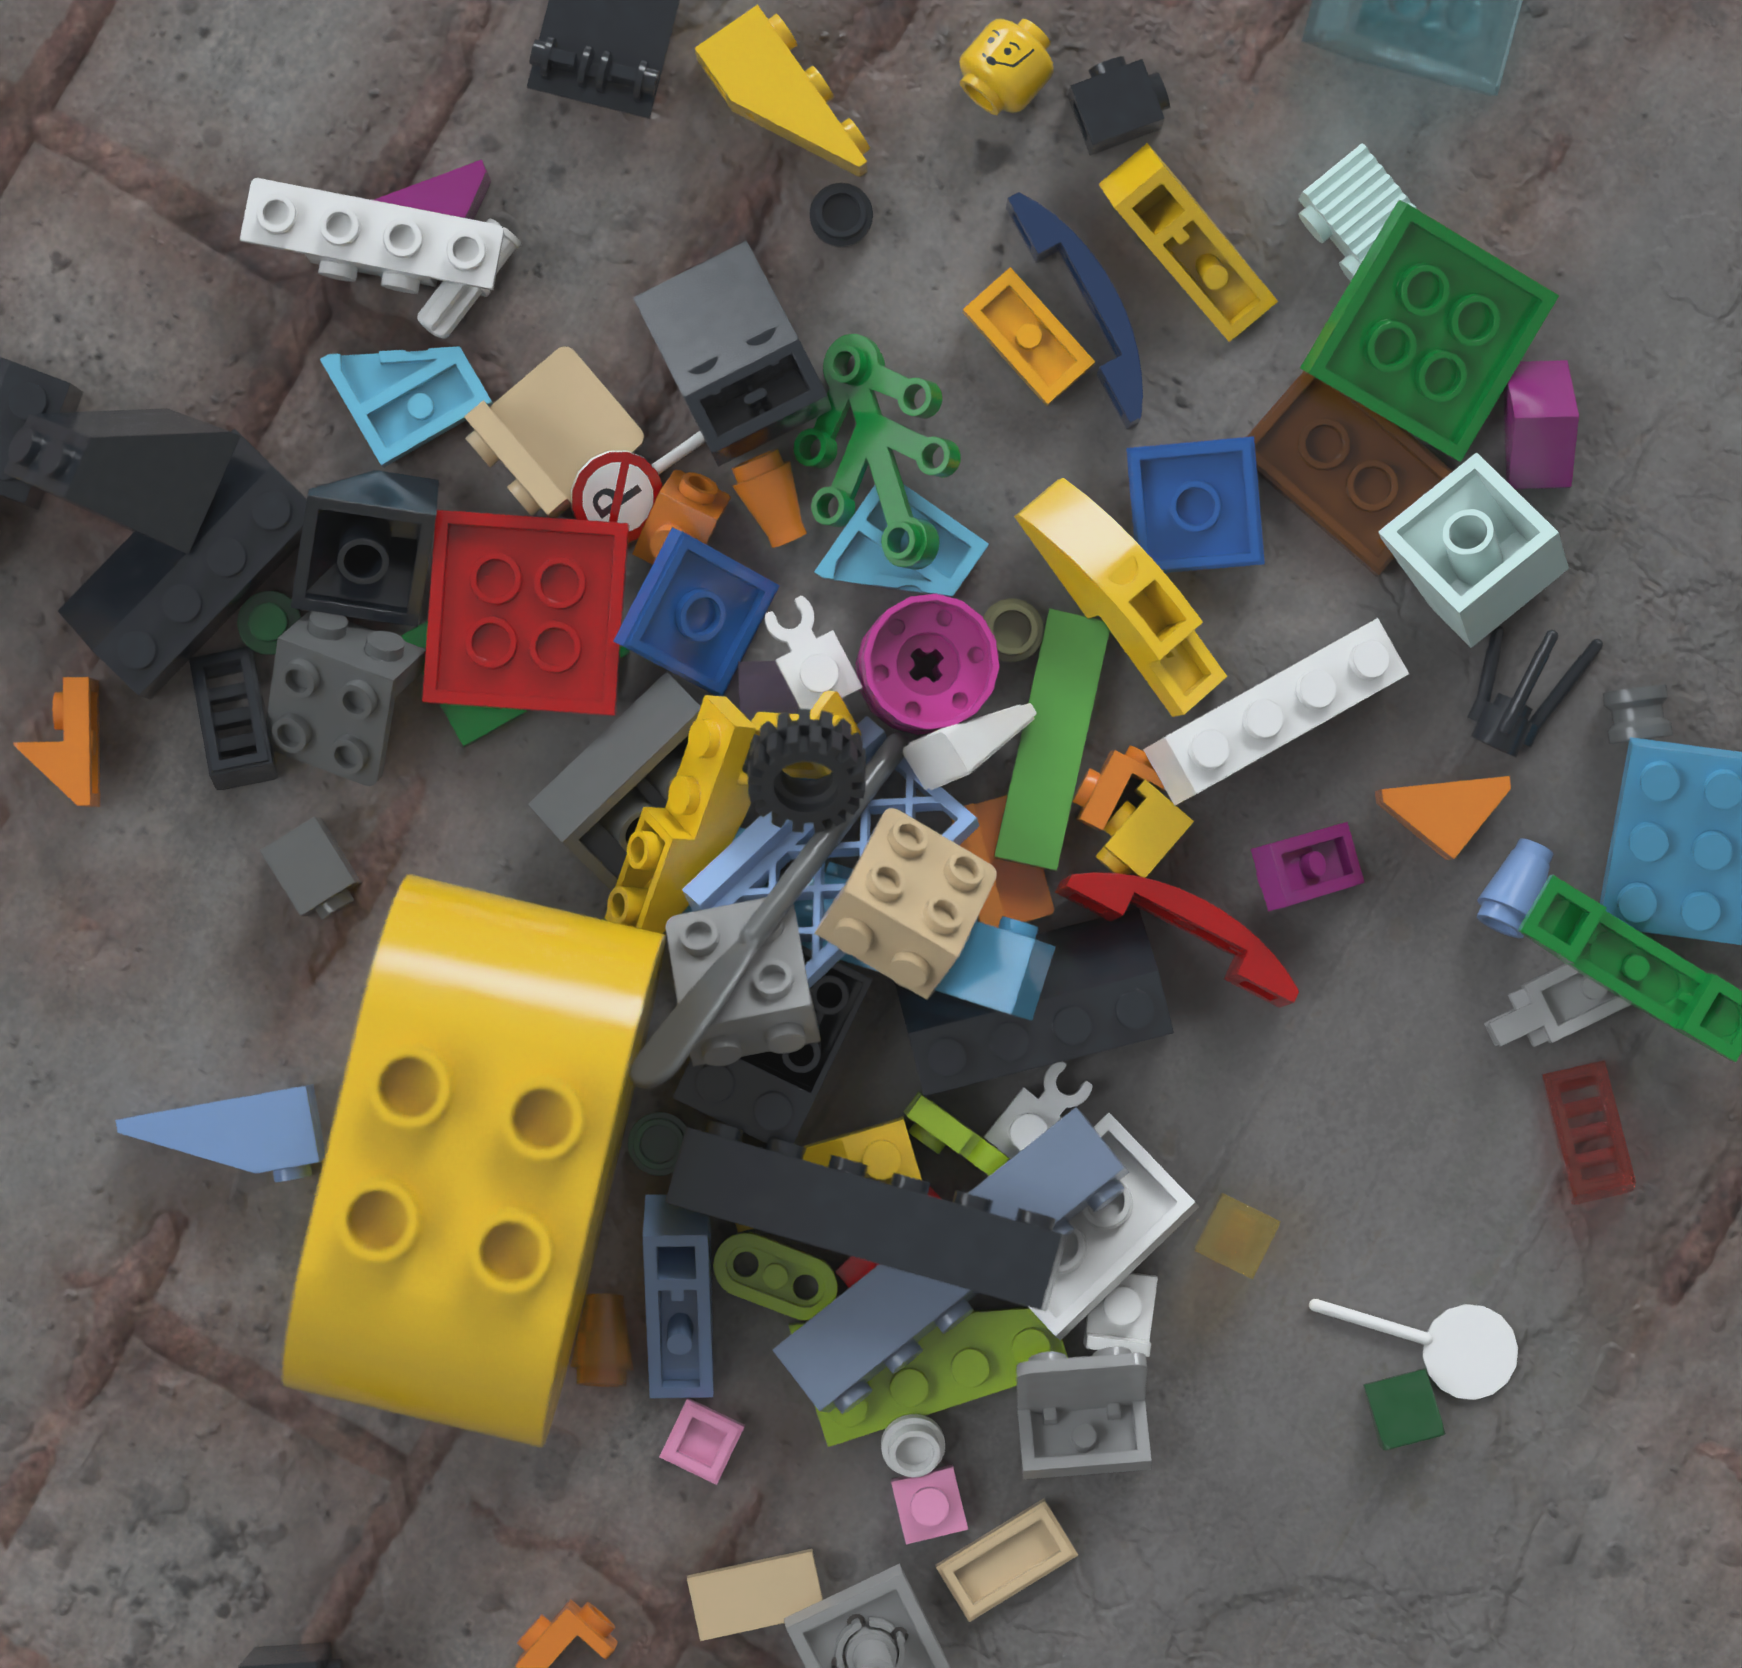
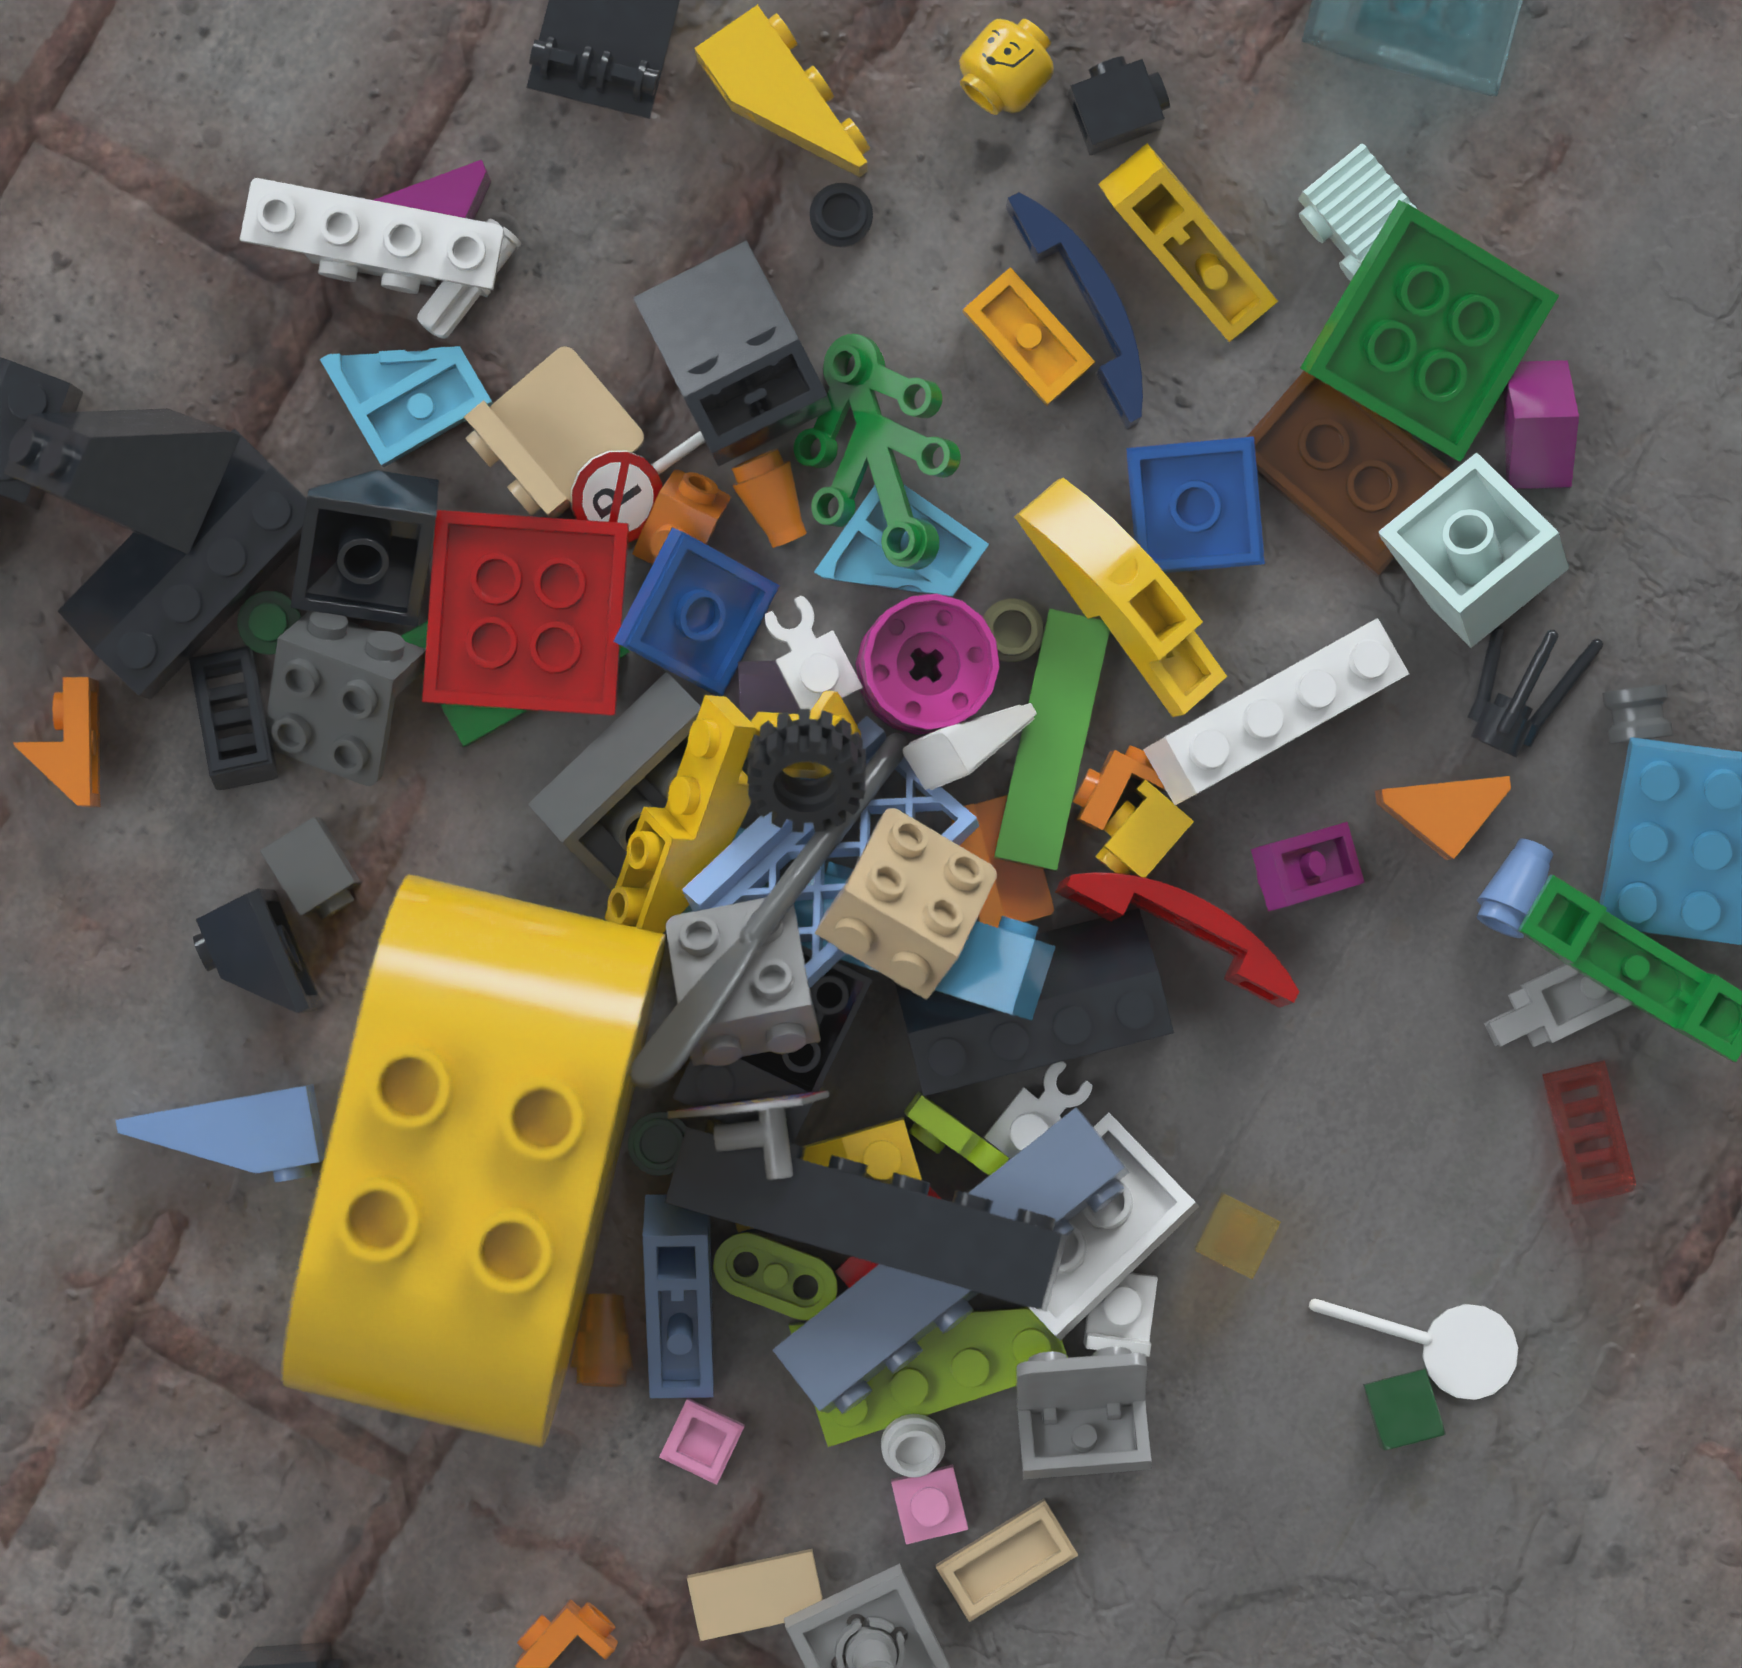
none -> black slope [193,888,324,1013]
none -> light grey shield [668,1091,829,1180]

